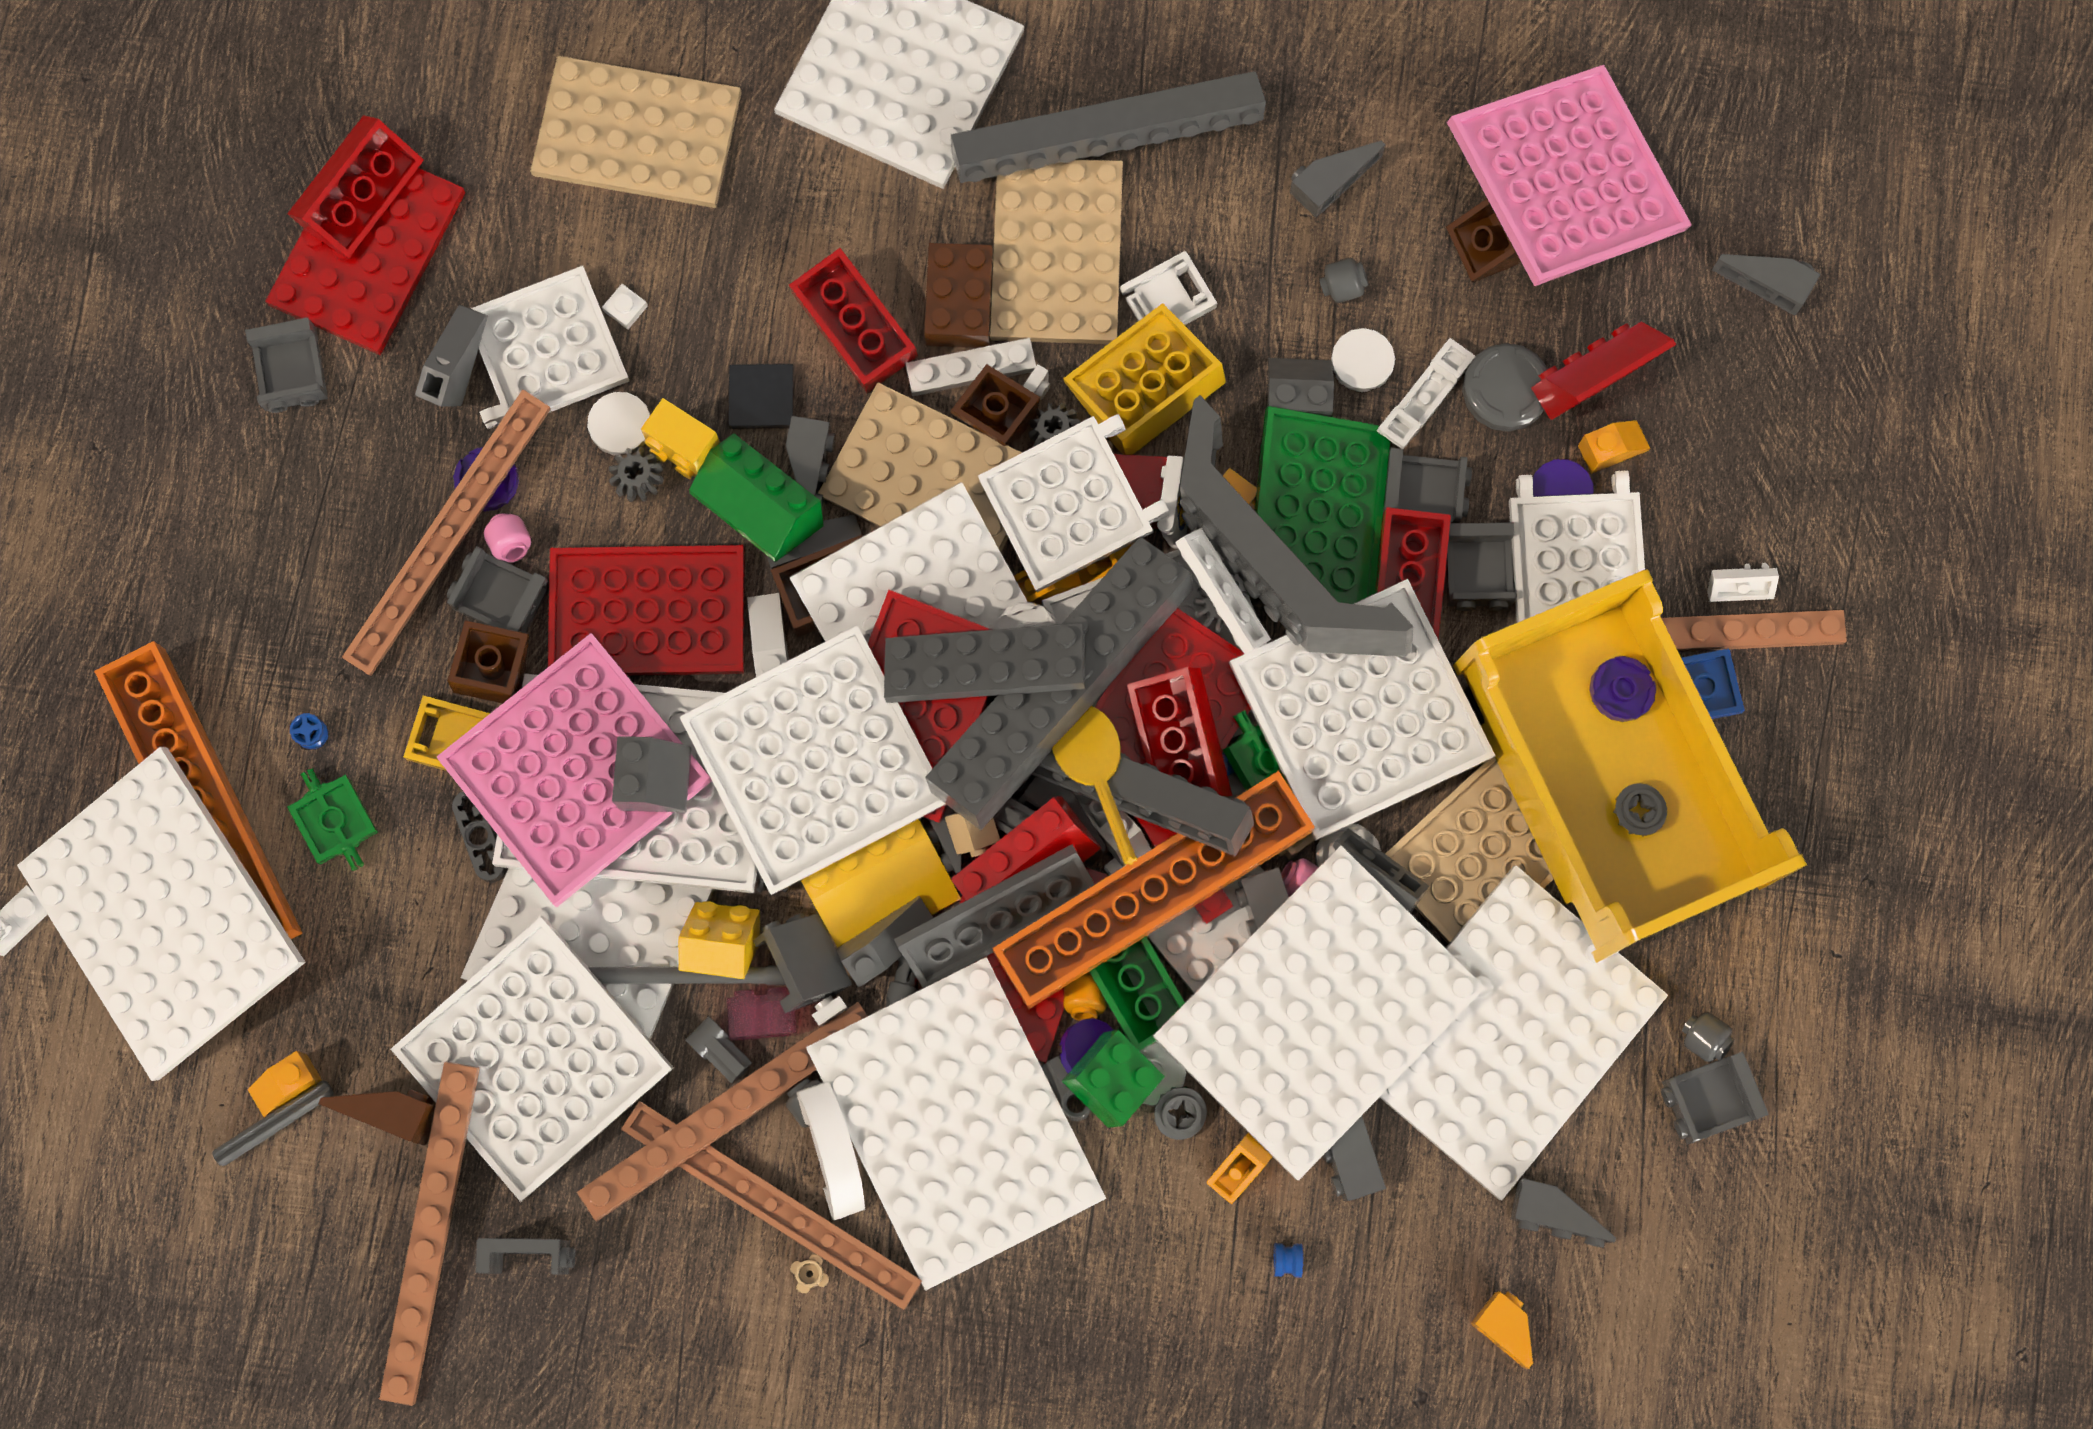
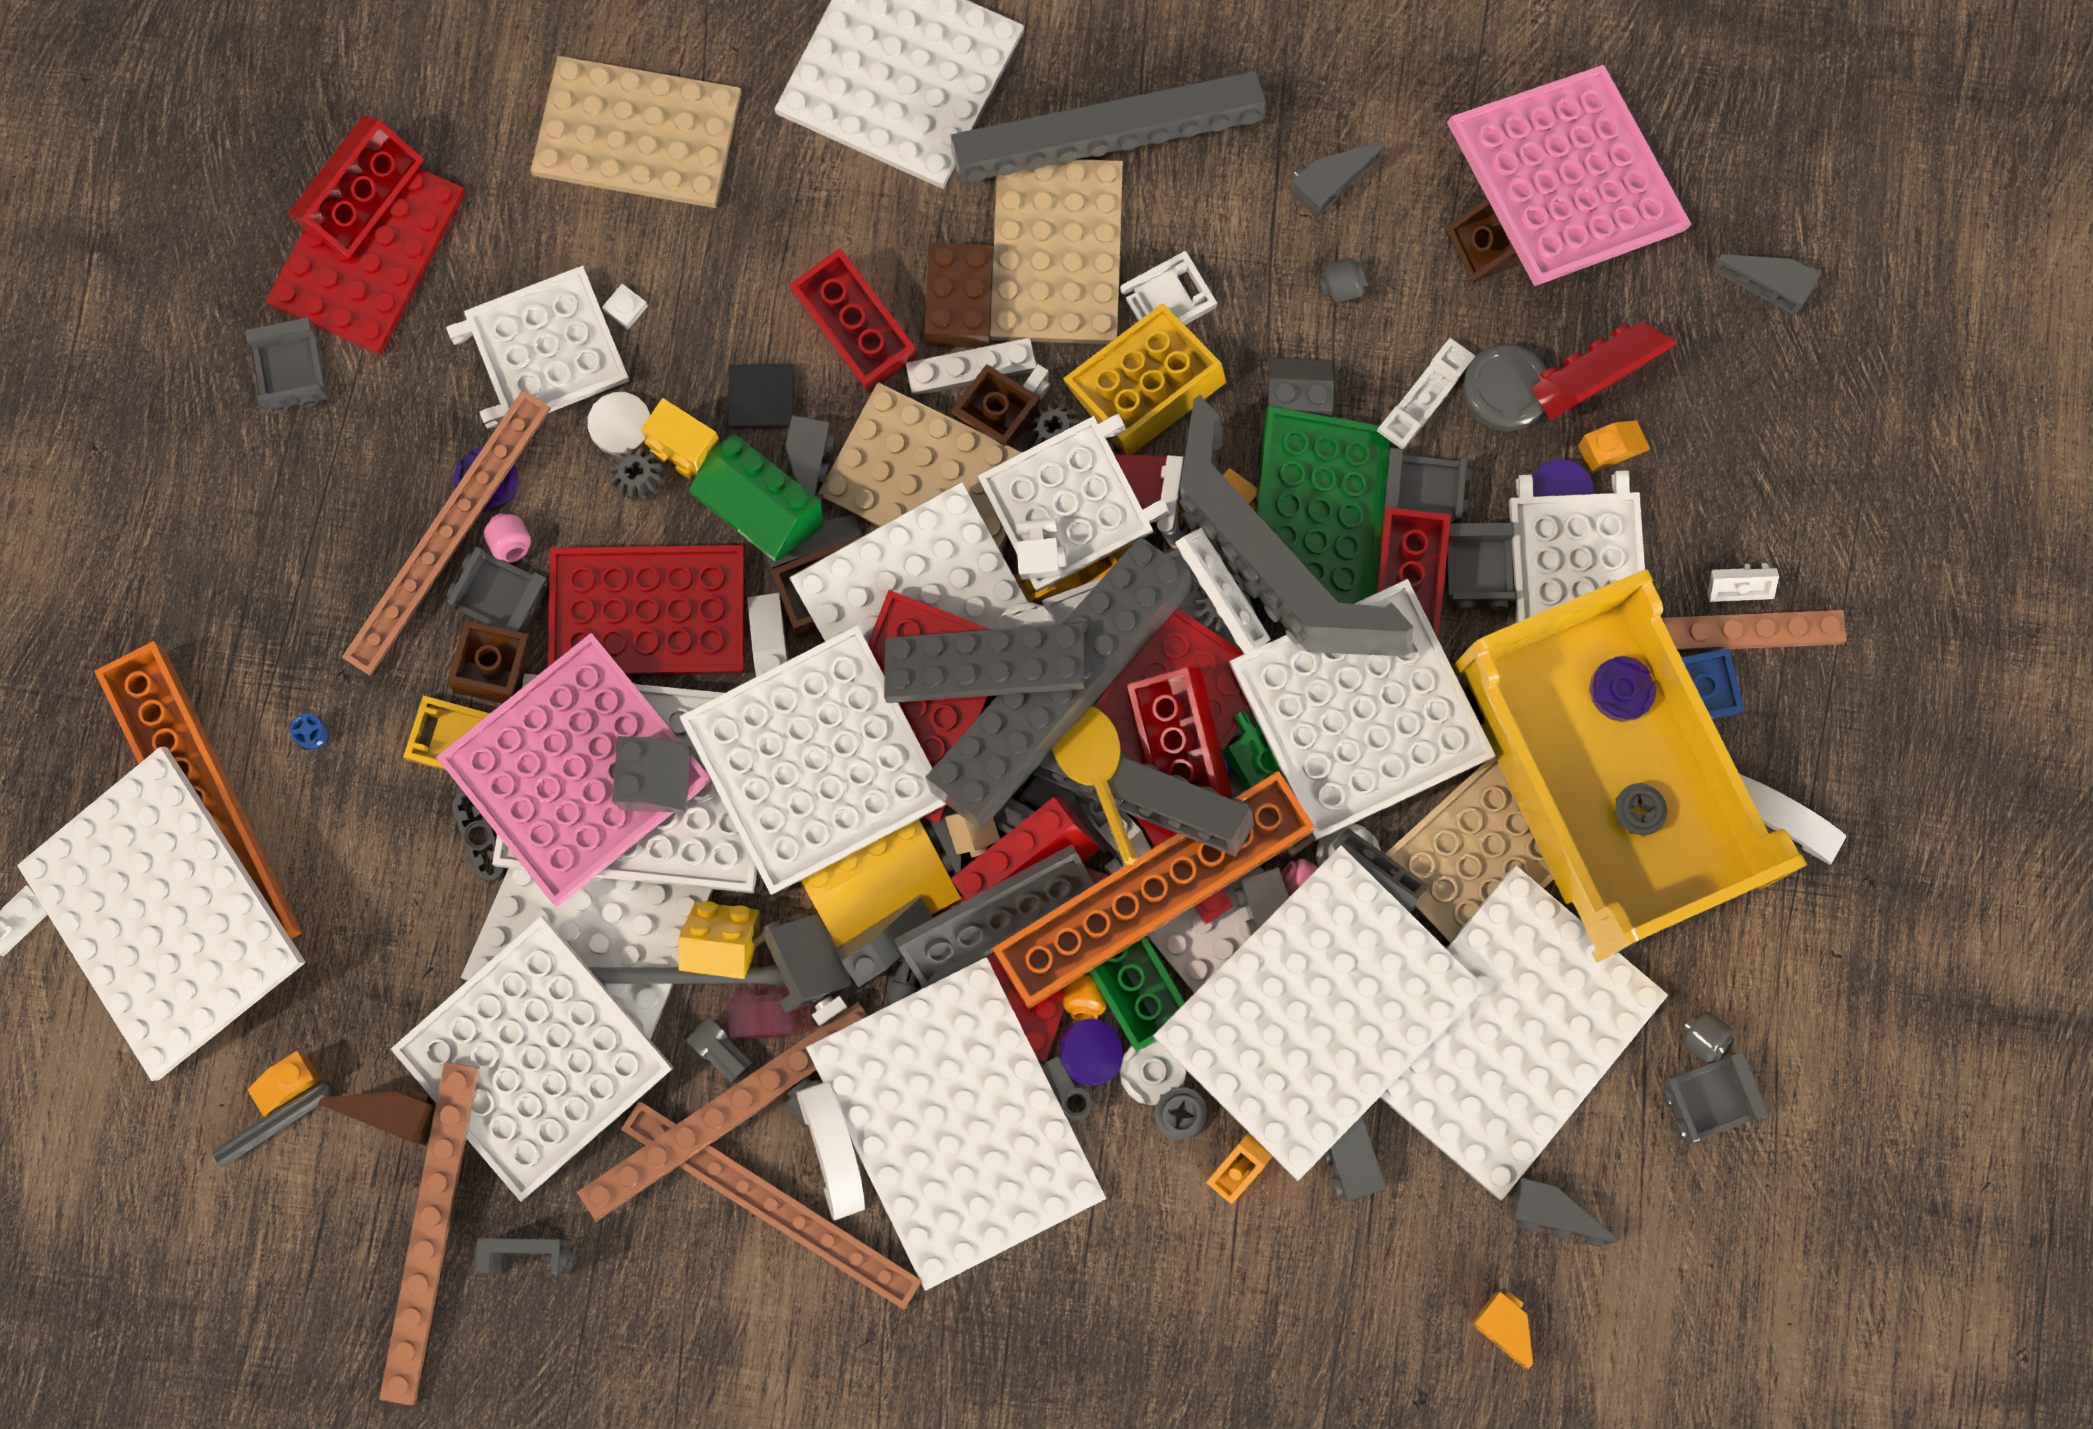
green plate [287,768,379,871] -> none
dark grey slope [415,305,488,407] -> none
tan plate [790,1254,829,1294] -> none
green brick [1062,1030,1165,1128] -> none
blue wheel [1273,1243,1303,1277] -> none
white tile [1331,328,1395,392] -> none
none -> white brick [1016,518,1067,580]
none -> white slope [1739,774,1846,865]

